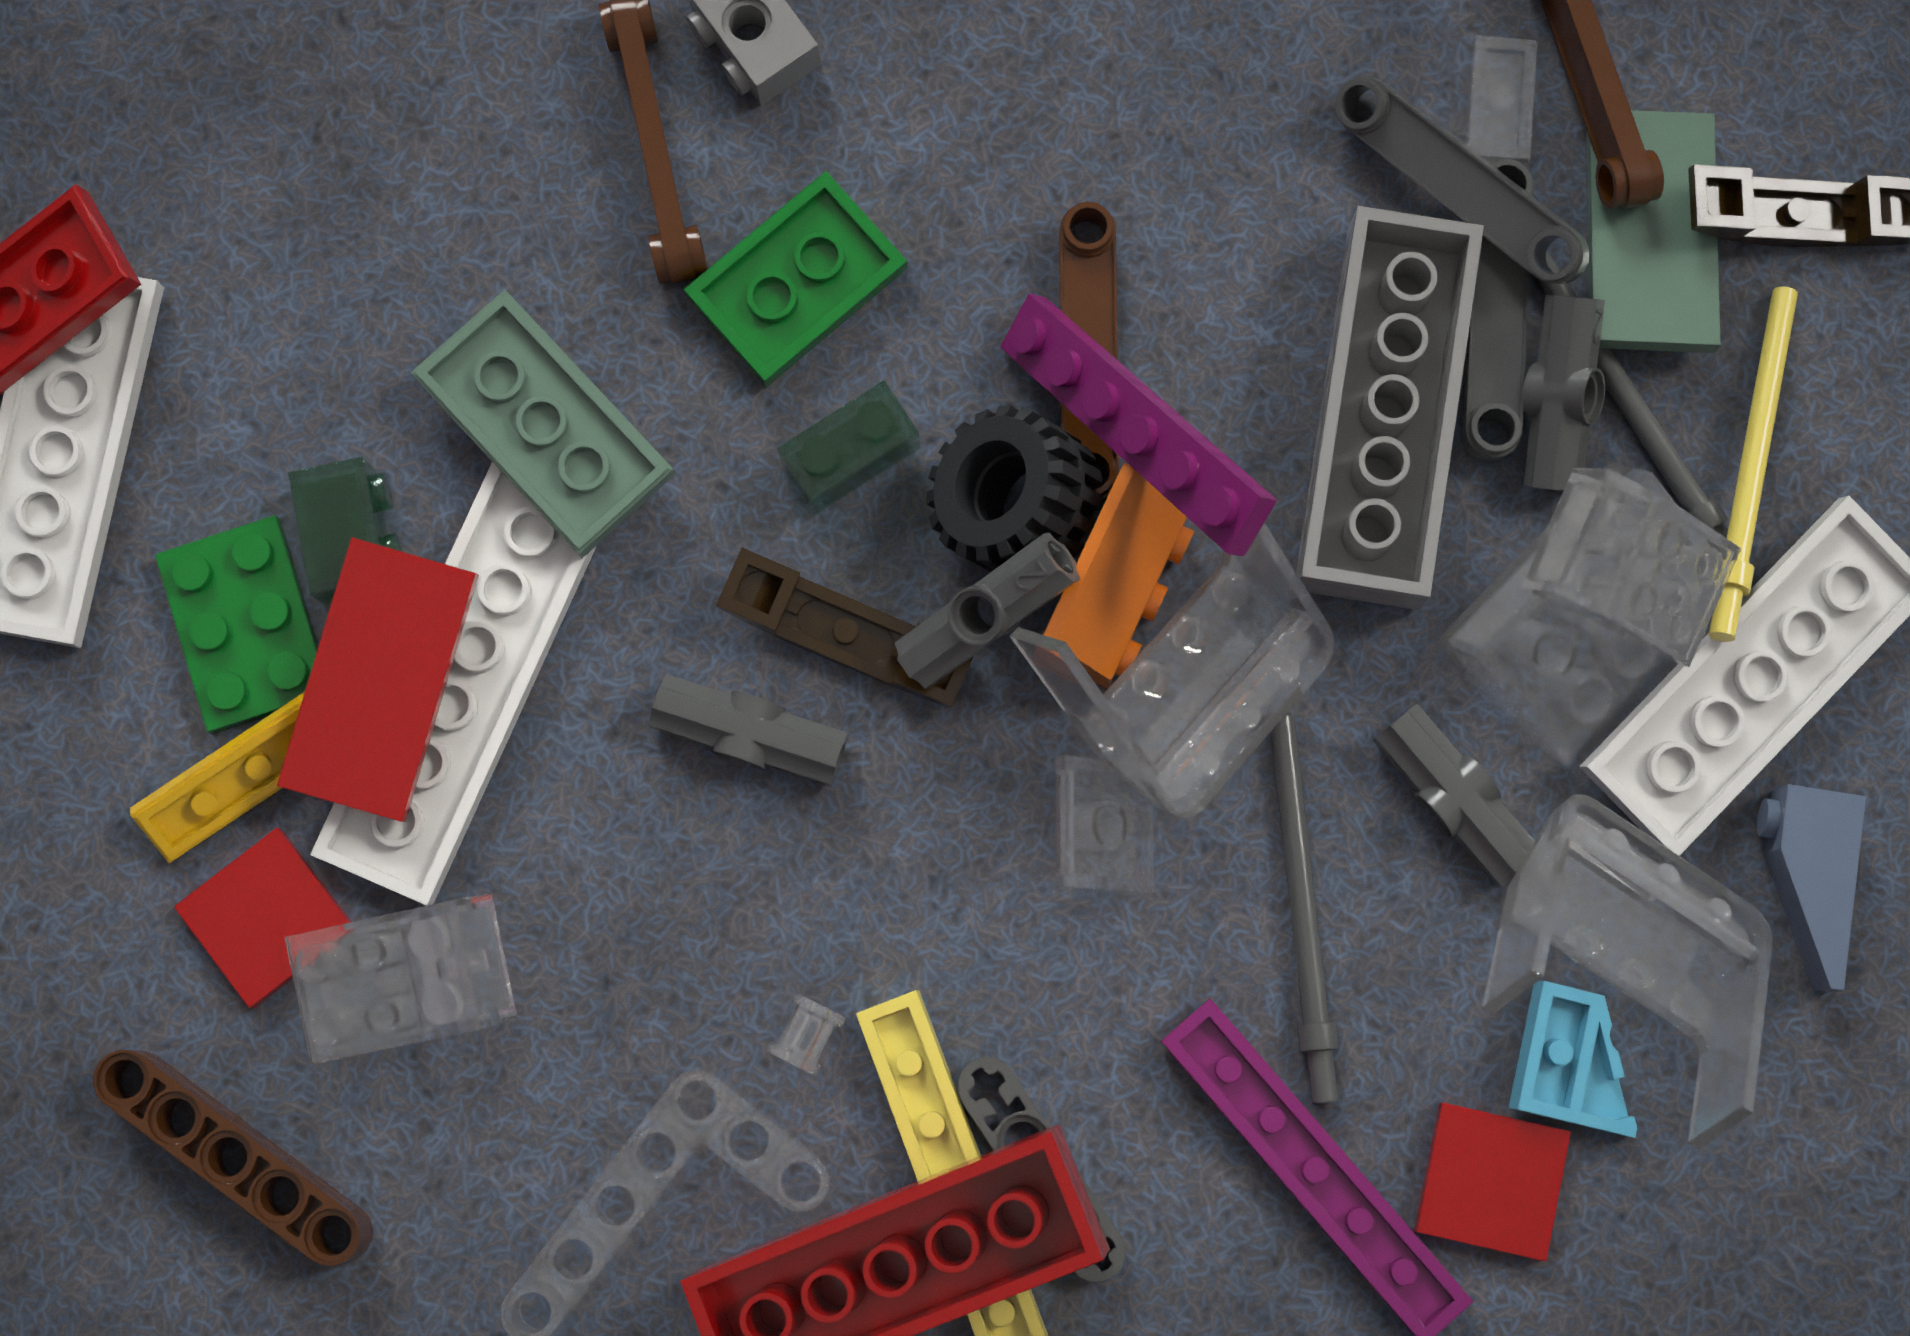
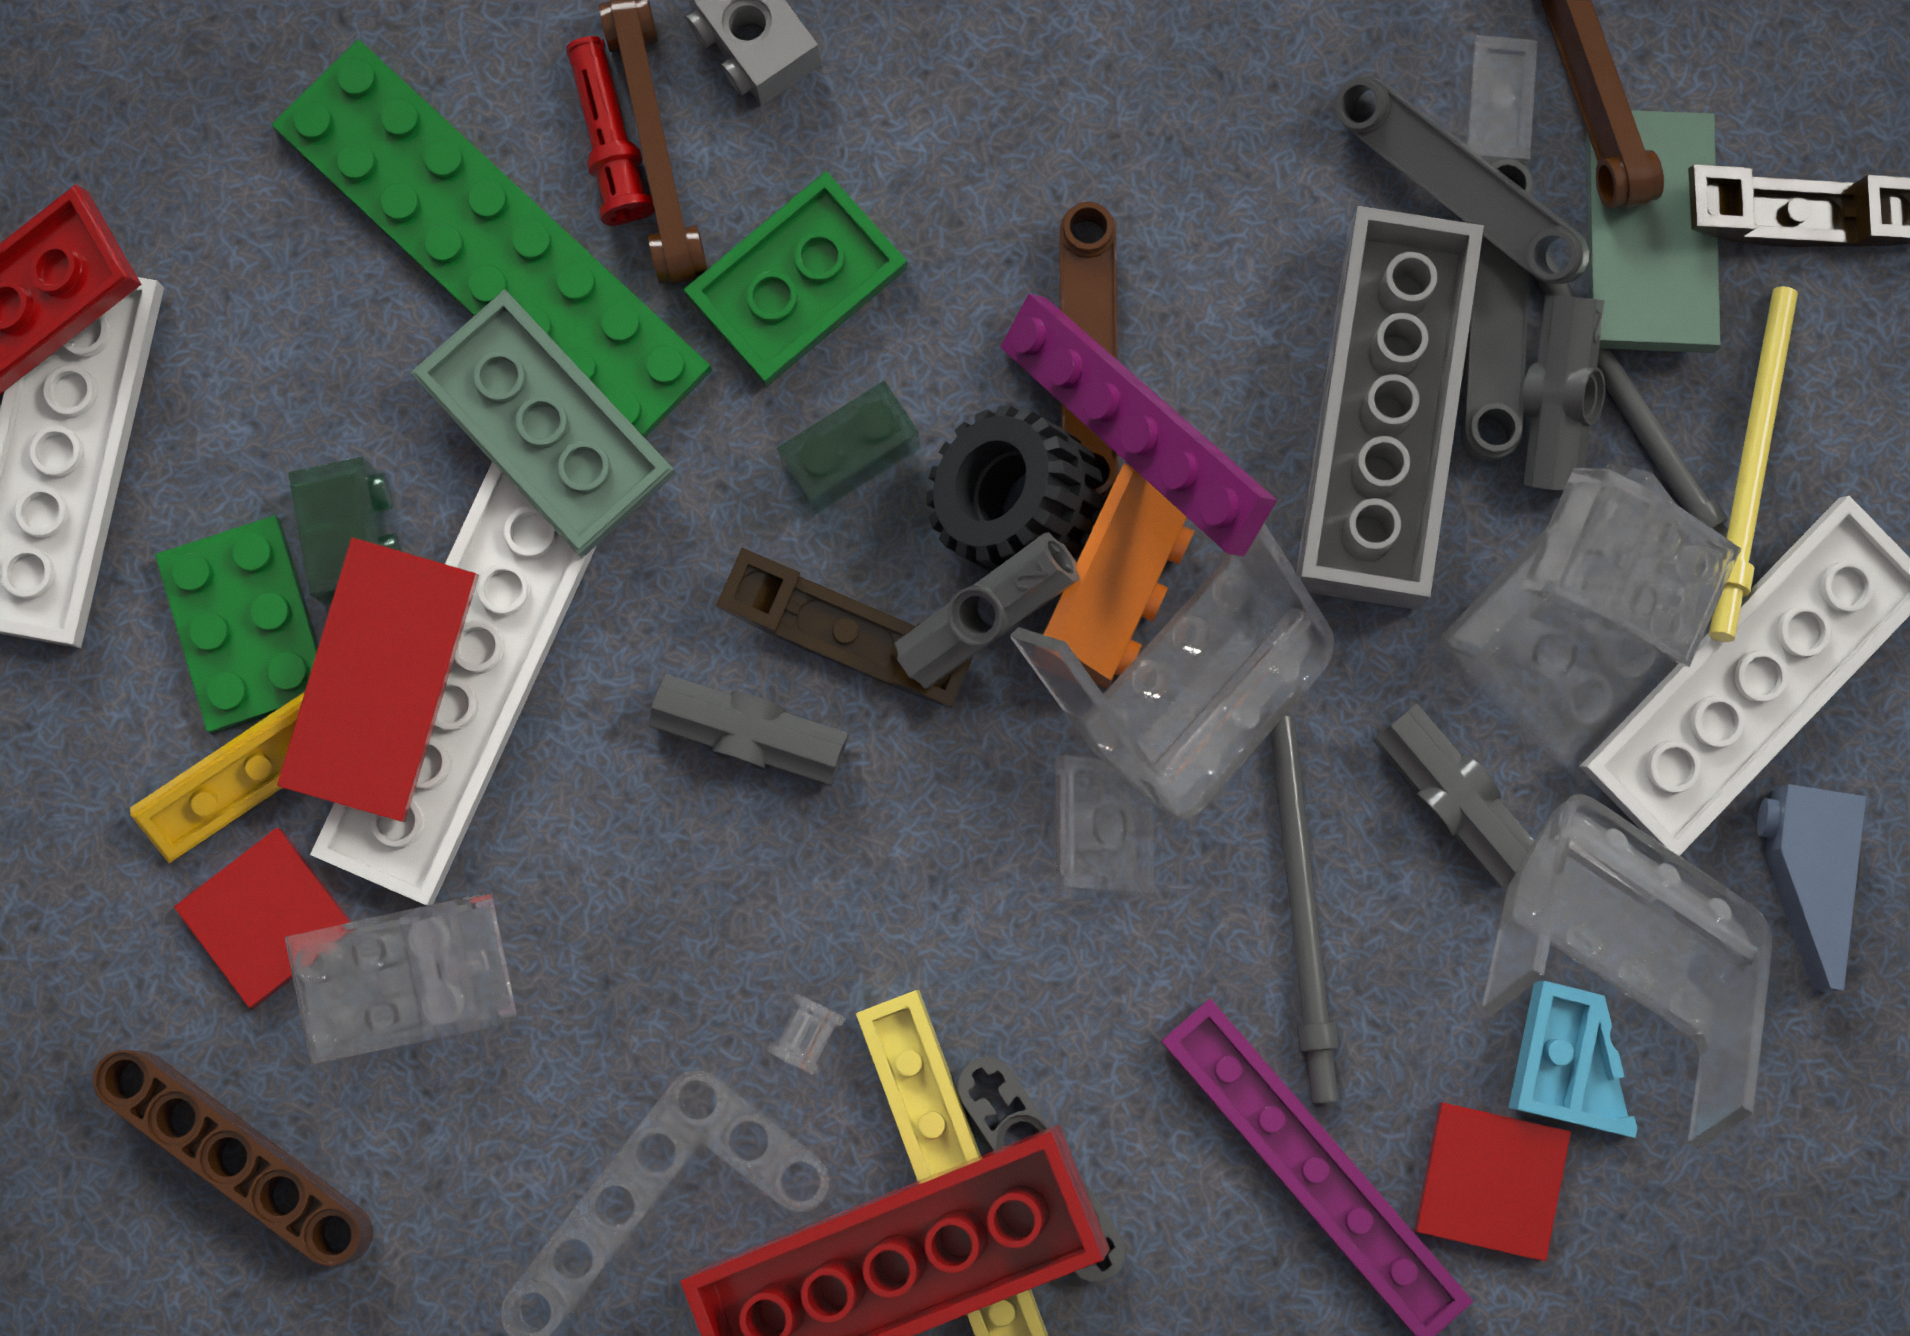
none -> green plate [271,39,712,438]
none -> red pin [566,36,654,226]

